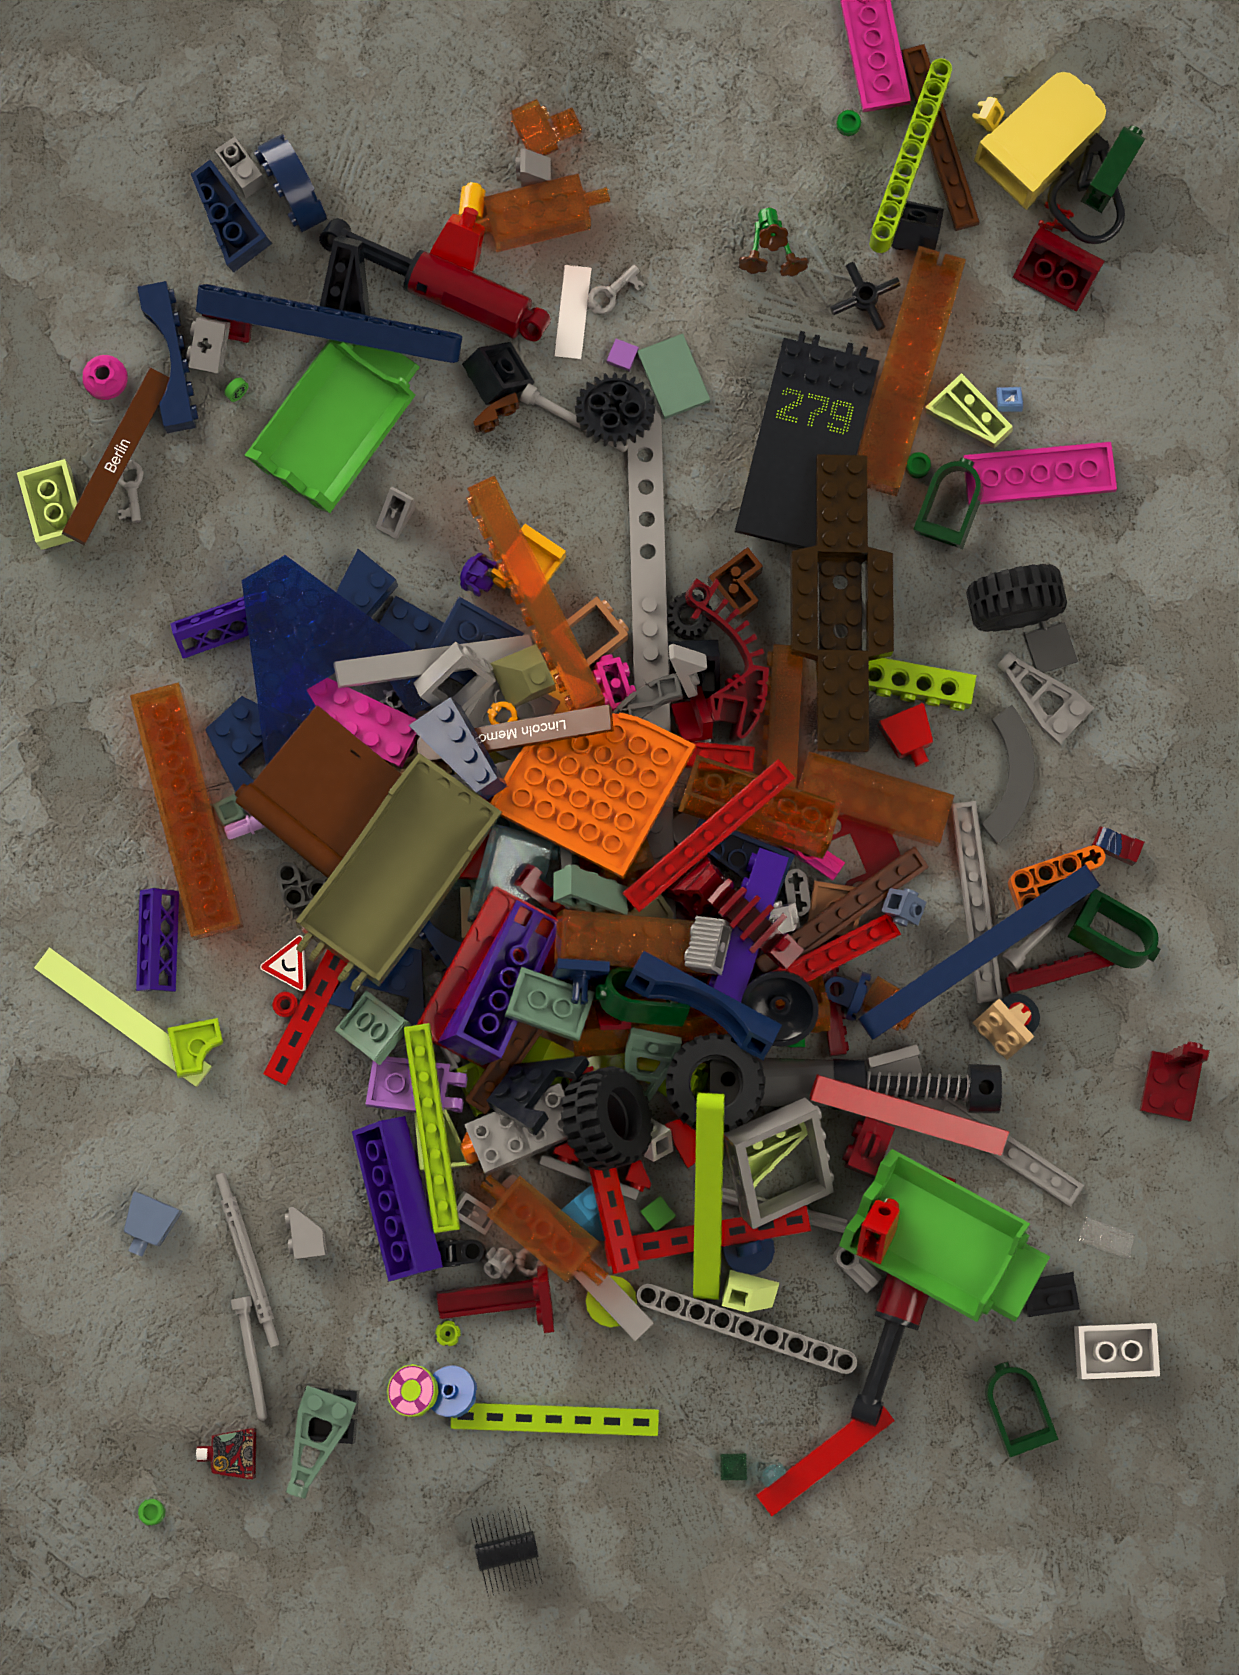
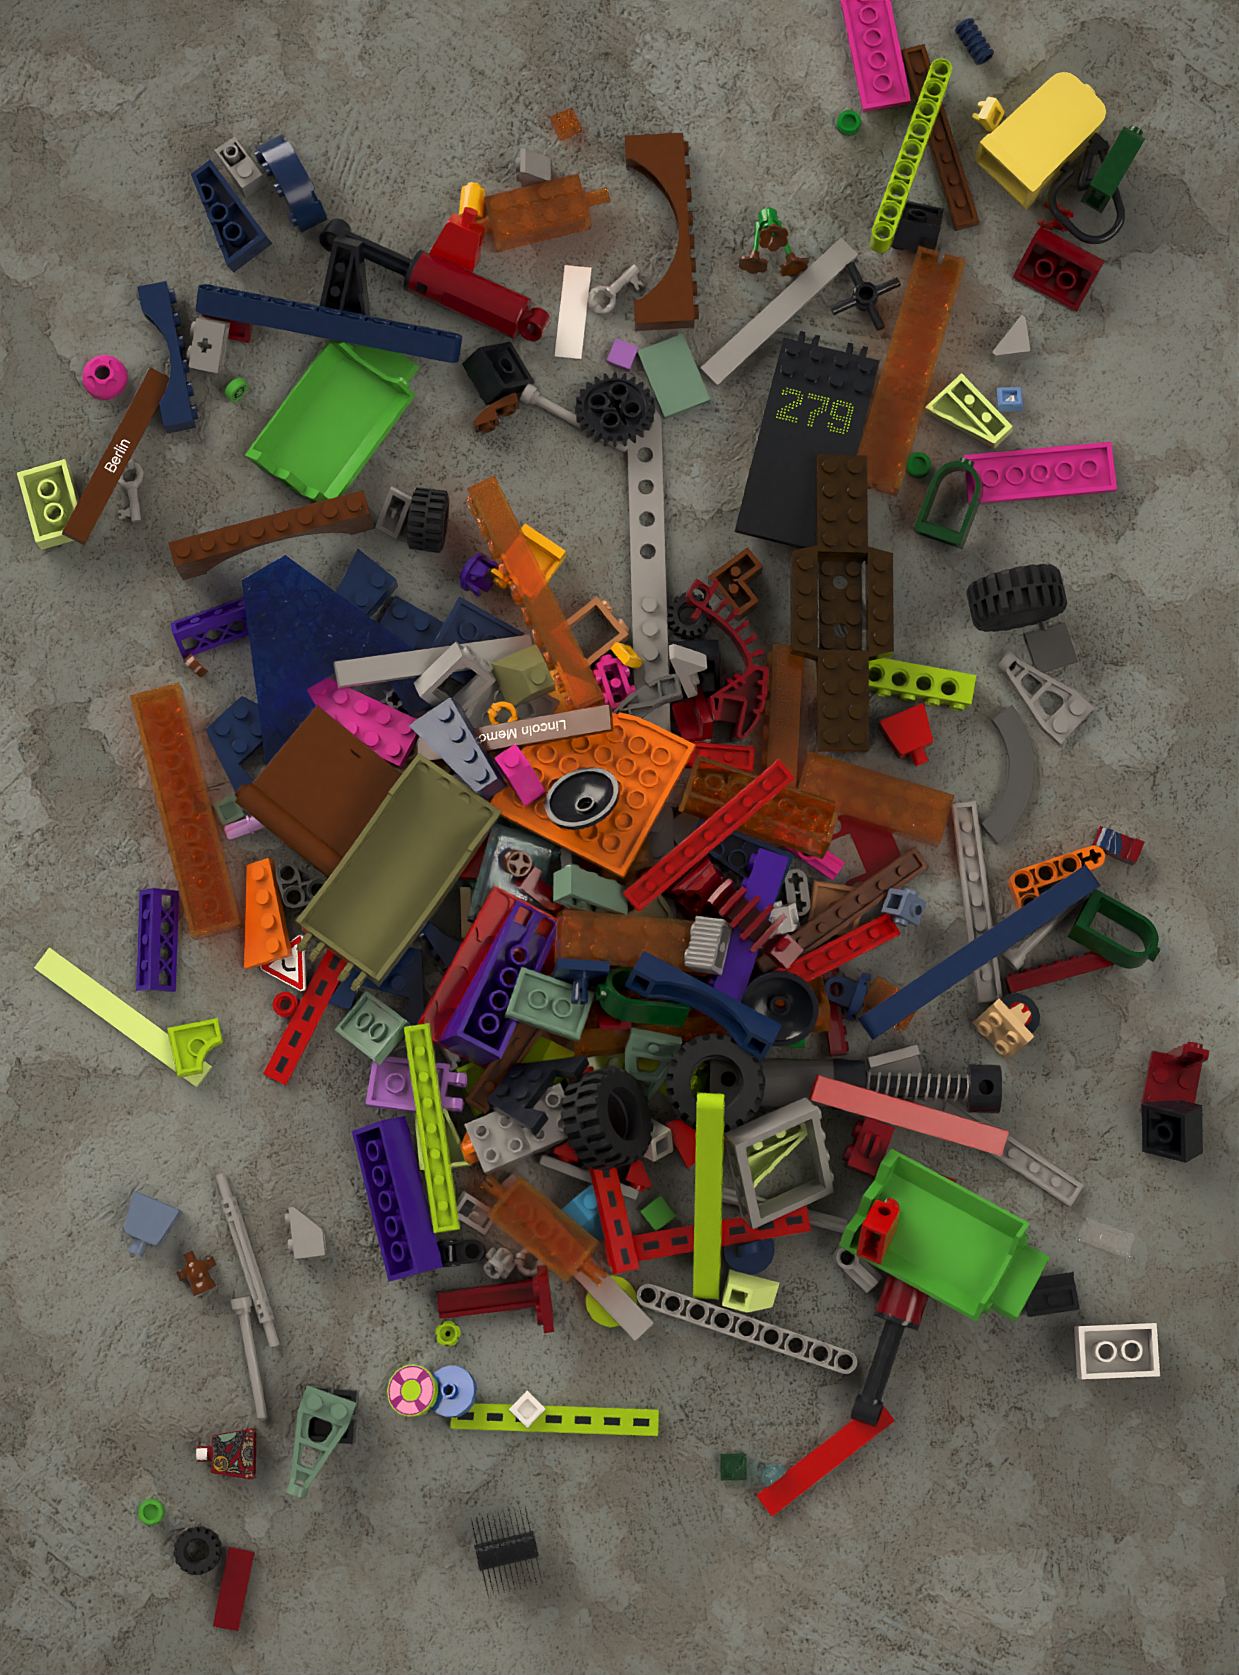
clear orange brick [511,99,561,156] -> none
dark green window [985,1361,1059,1458] -> none
none -> reddish brown arch [168,490,375,580]
none -> black tyre [173,1526,222,1575]
none -> reddish brown piece [176,1251,217,1296]
none -> reddish brown tile [184,653,208,677]
none -> dark red tile [213,1547,255,1631]
none -> orange wing [244,858,293,969]
none -> black tyre [407,487,449,553]
none -> dark pink slope [494,744,546,807]
none -> reddish brown wheel [502,849,532,876]
none -> white tile [509,1390,546,1428]
none -> black dish [545,767,620,830]
none -> yellow tile [610,642,643,669]
none -> reddish brown arch [625,133,699,331]
none -> light grey tile [700,238,858,387]
none -> dark blue piece [955,18,994,65]
none -> light grey slope [989,315,1030,363]
none -> black slope [1141,1100,1203,1163]

